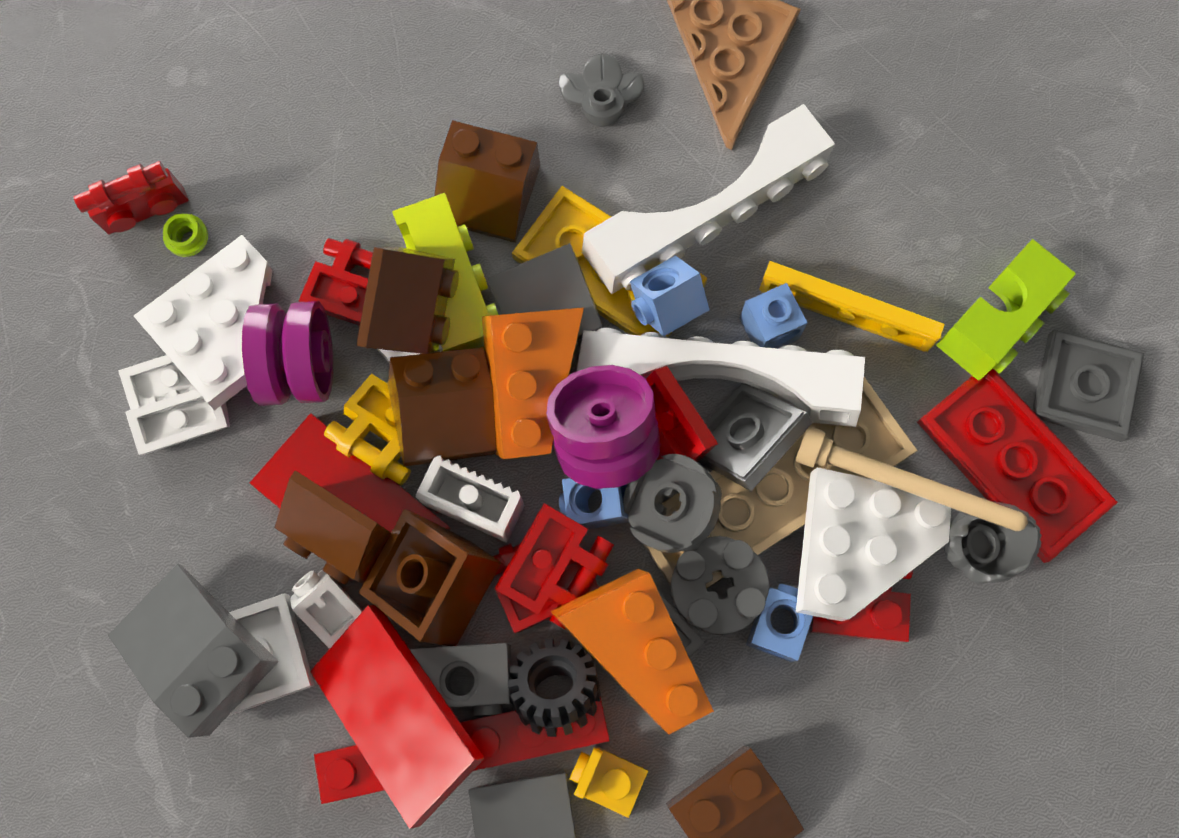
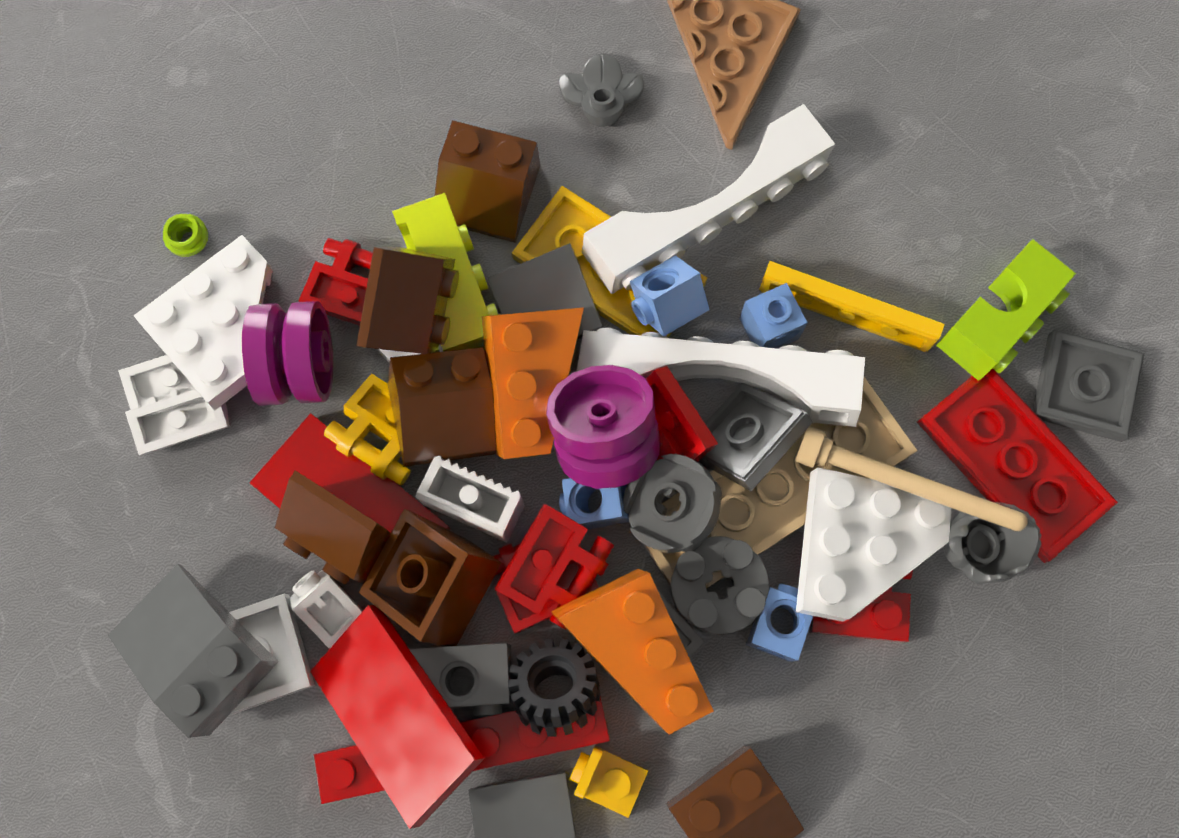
red plate [74,161,189,235] -> none

